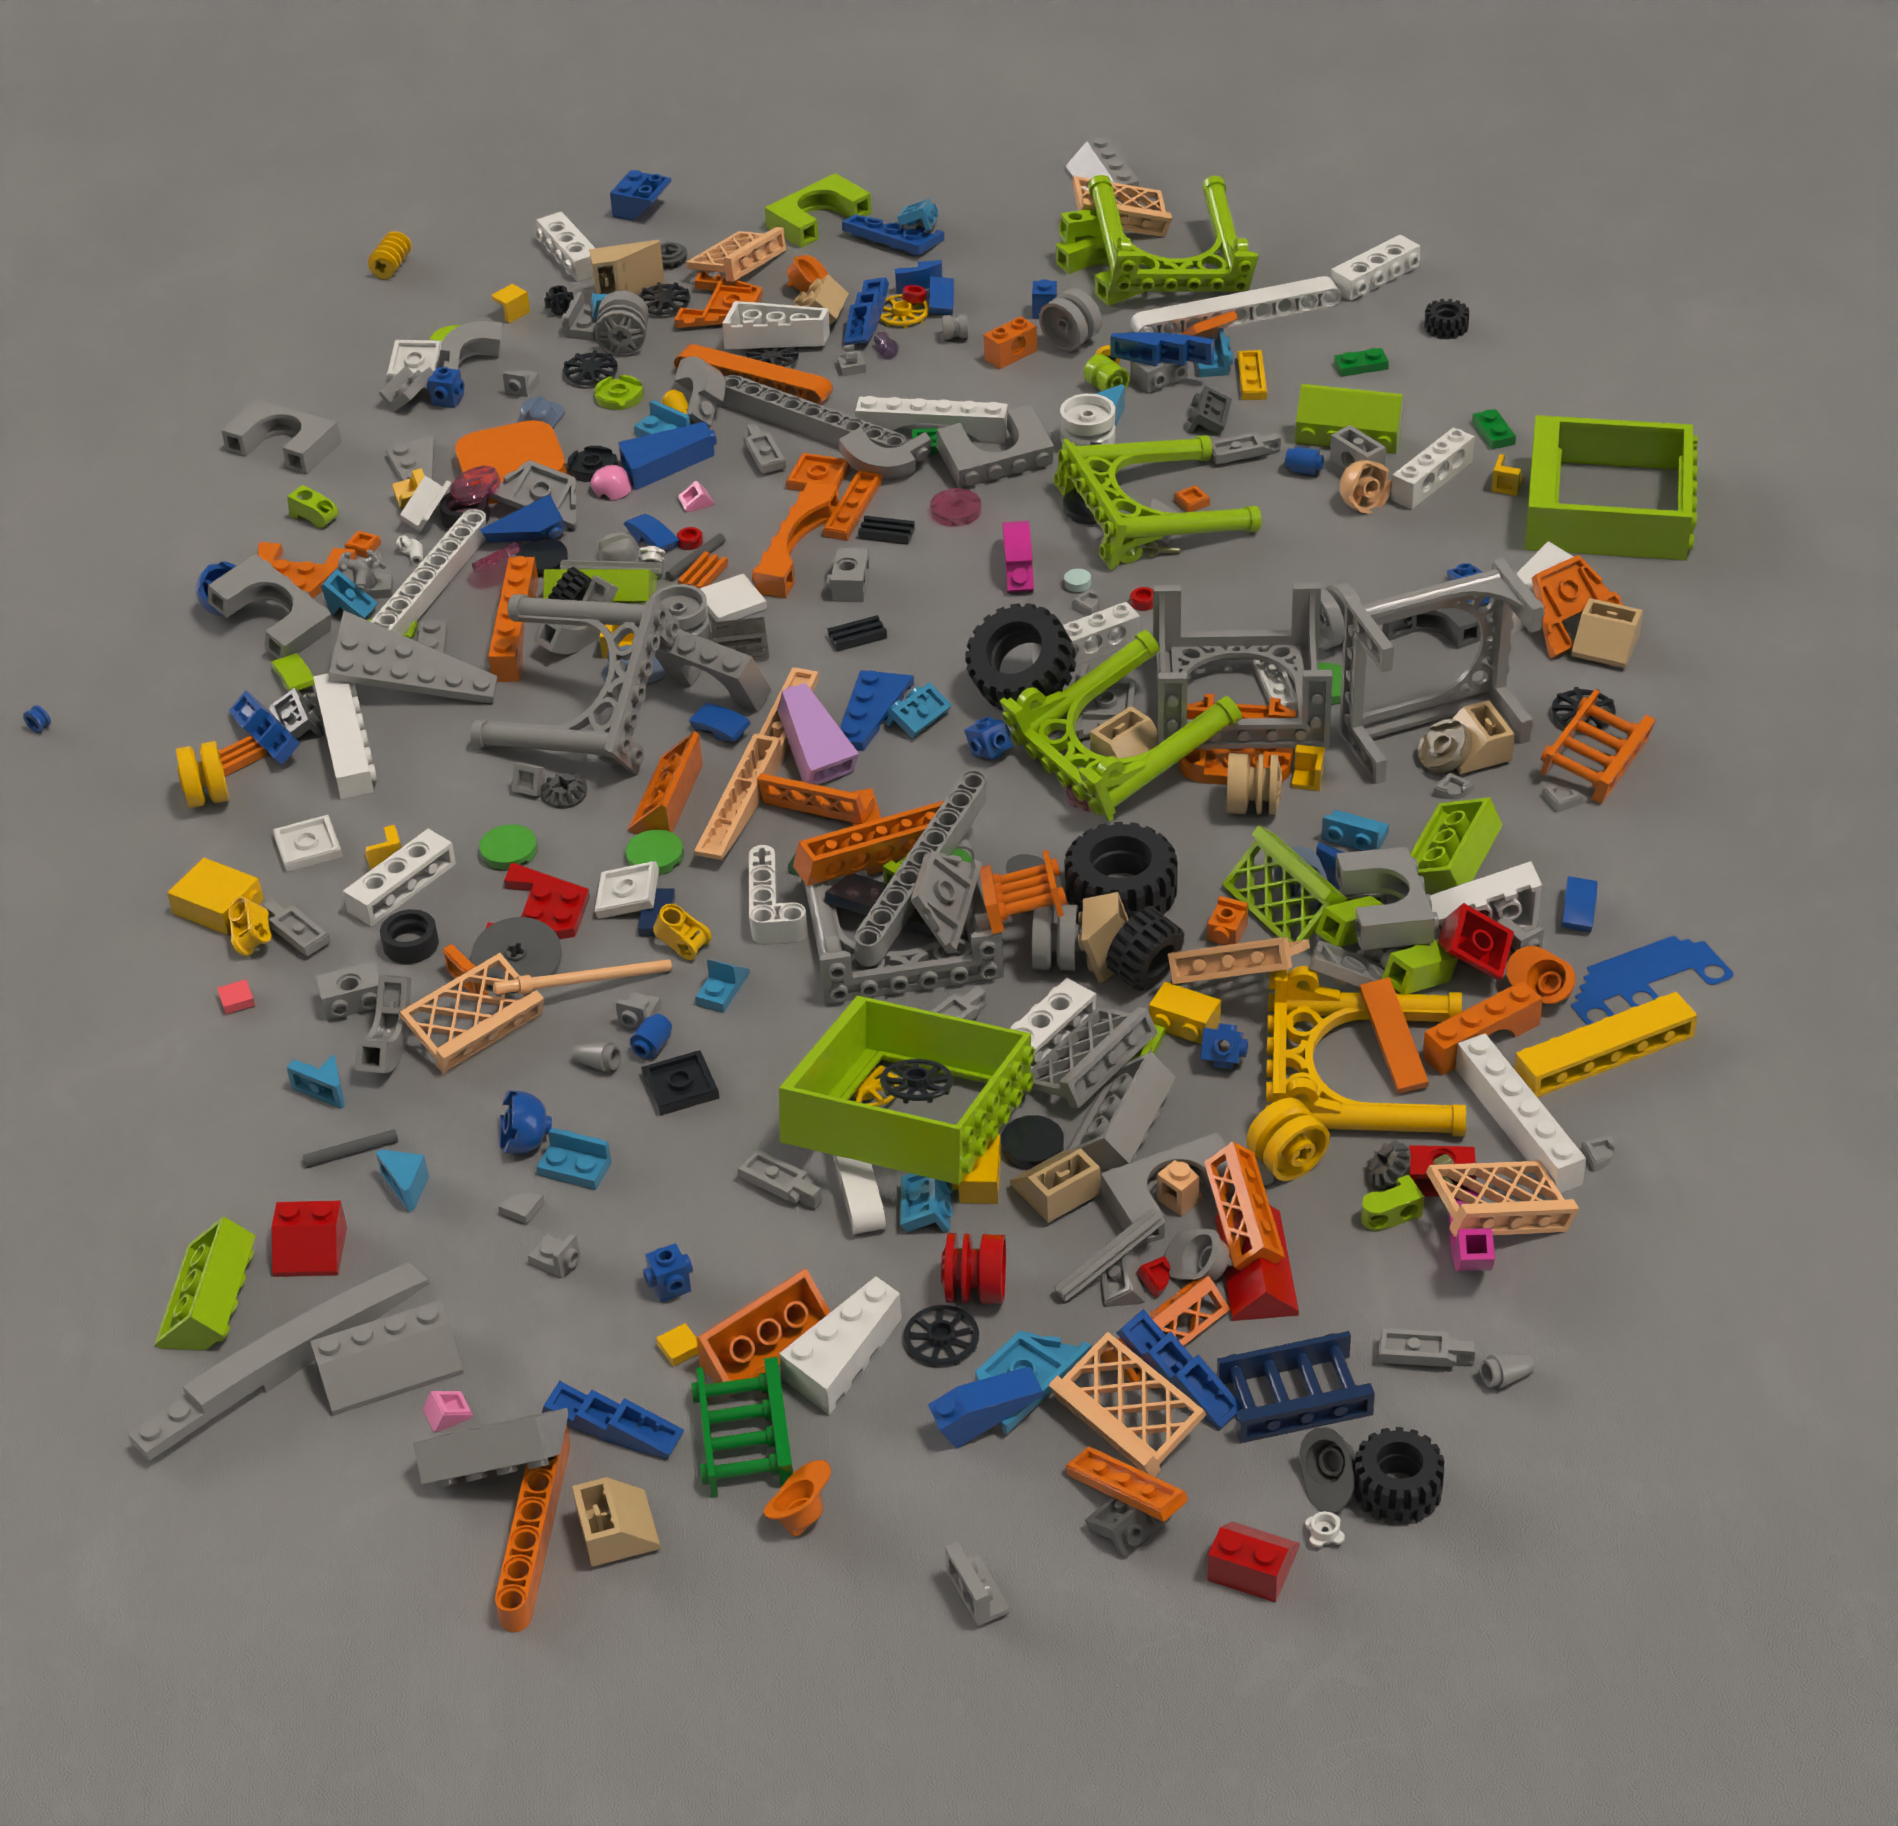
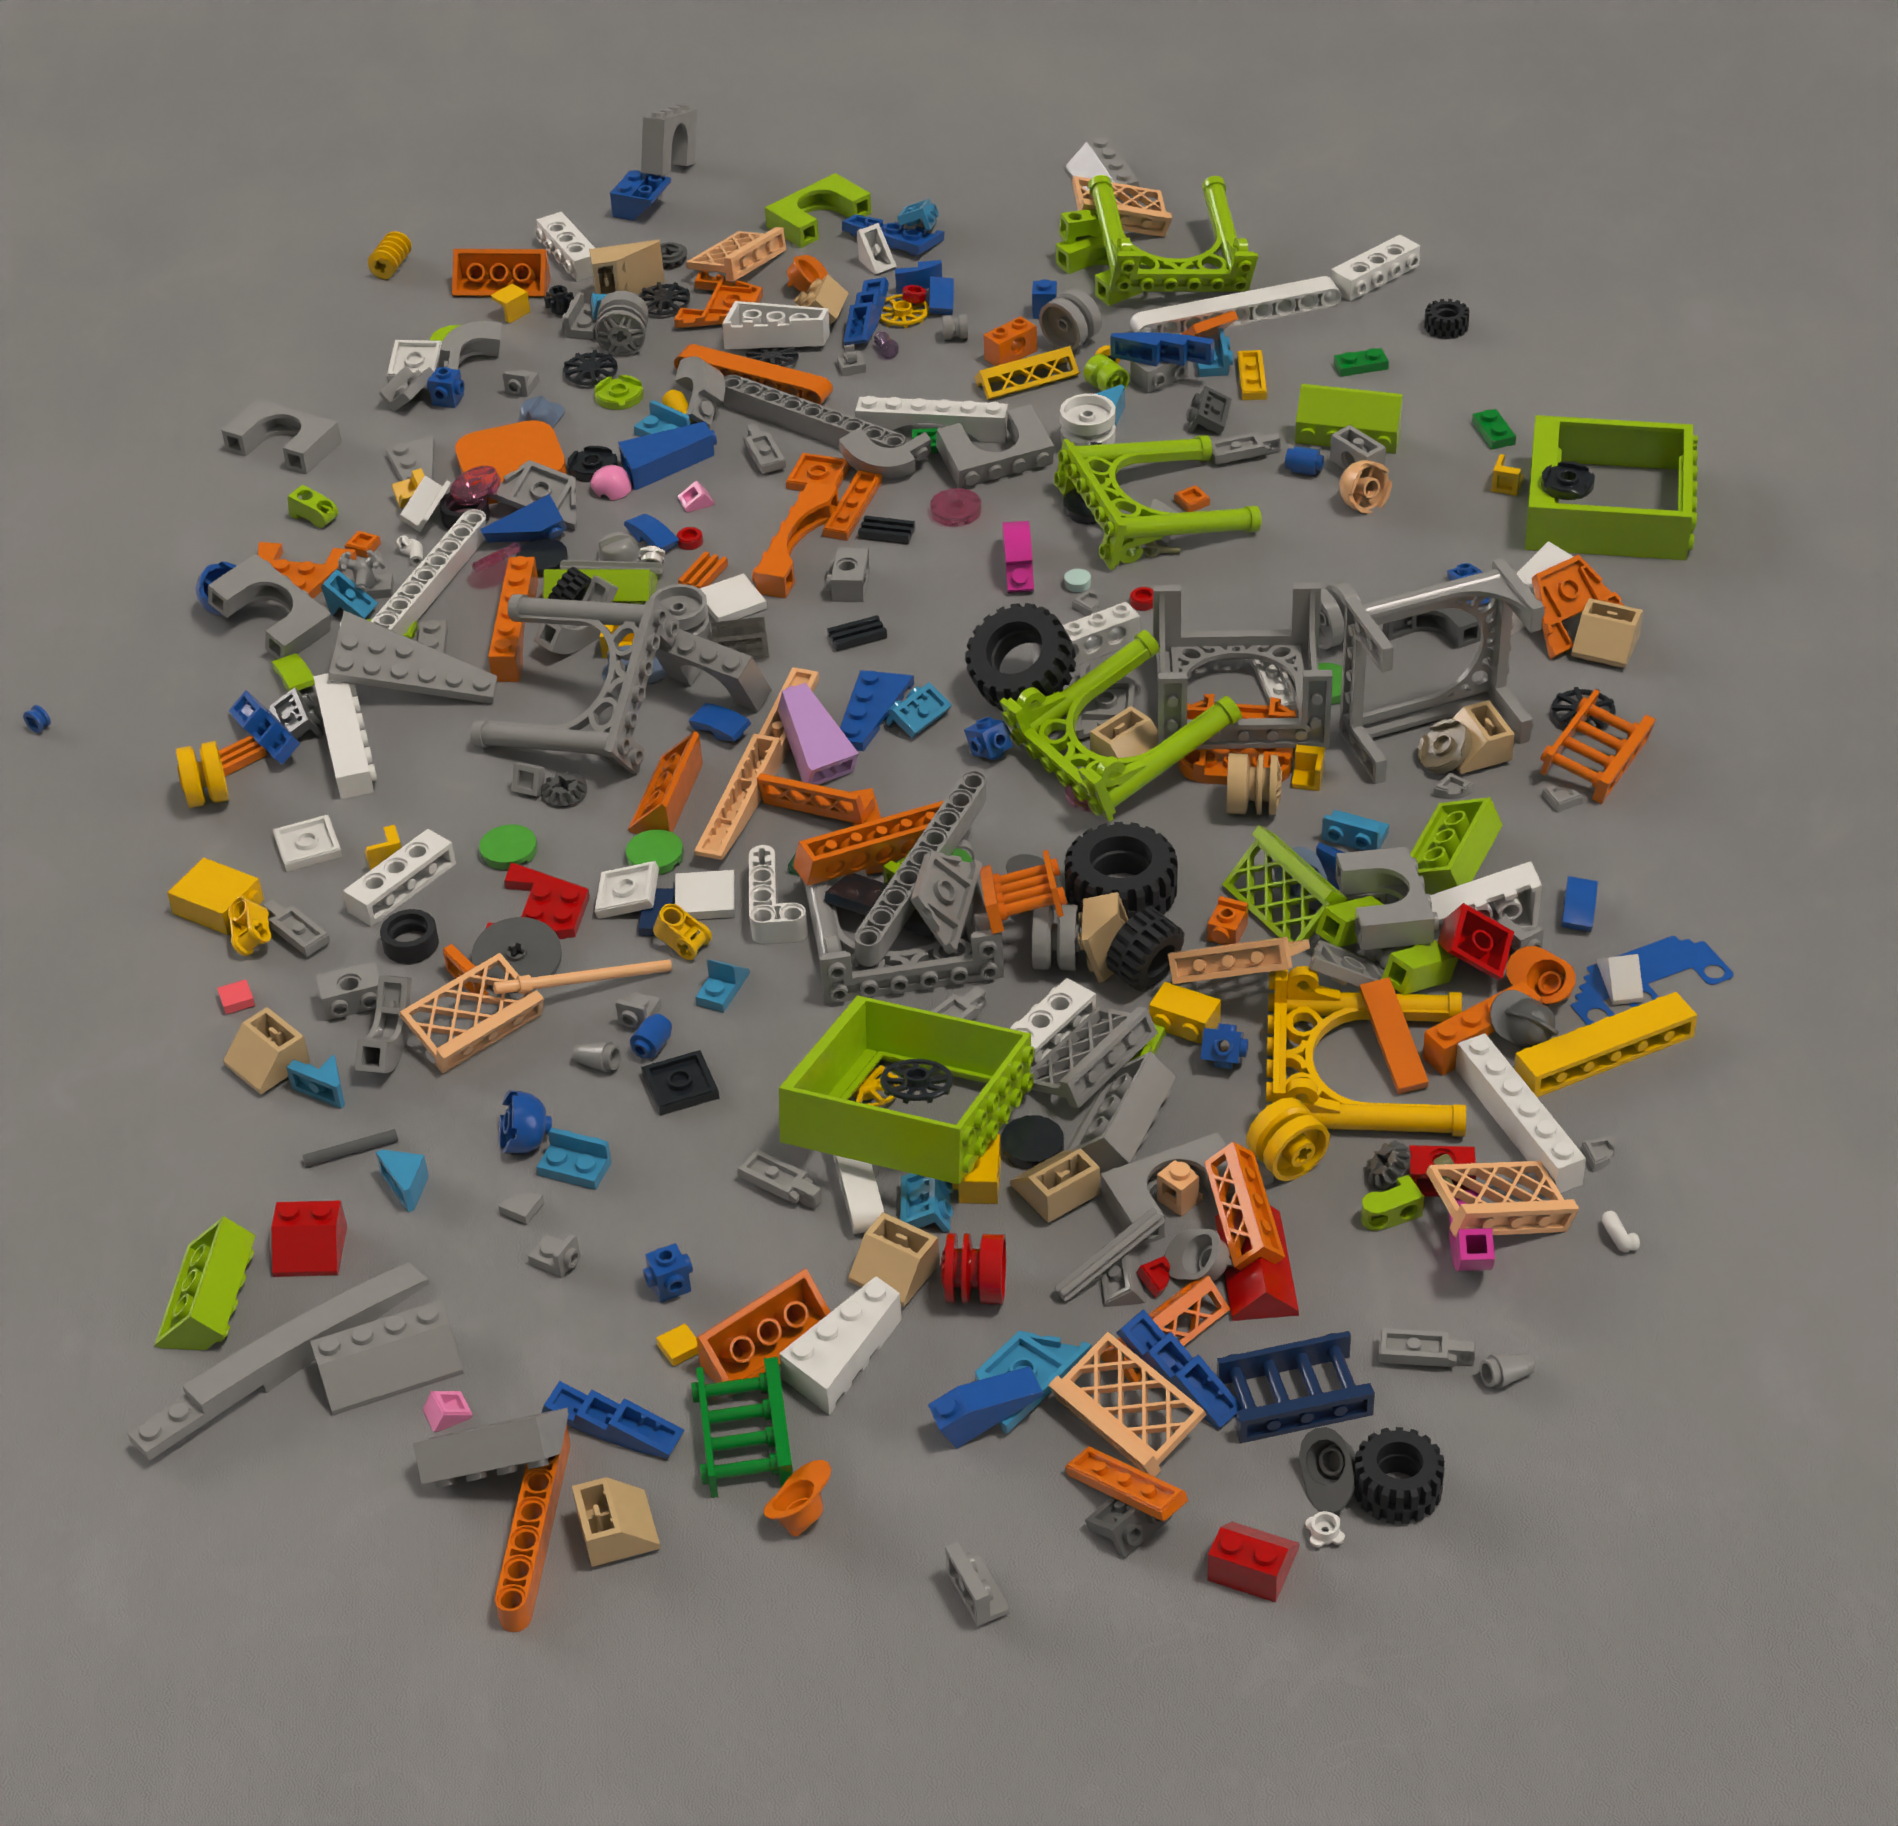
dark grey bar [665,533,726,581] -> none
black wheel [904,1305,979,1368] -> none
white brick [1391,427,1475,510] -> none
none -> tan slope [223,1007,310,1095]
none -> orange slope [452,249,551,297]
none -> light grey arch [641,103,697,175]
none -> white tile [675,870,735,920]
none -> tan slope [848,1212,940,1307]
none -> white slope [857,223,897,275]
none -> yellow fence [974,346,1080,400]
none -> dark grey piece [1490,990,1559,1049]
none -> black tile [1541,461,1595,500]
none -> white slope [1597,954,1644,1005]
none -> white arm [1602,1211,1640,1253]

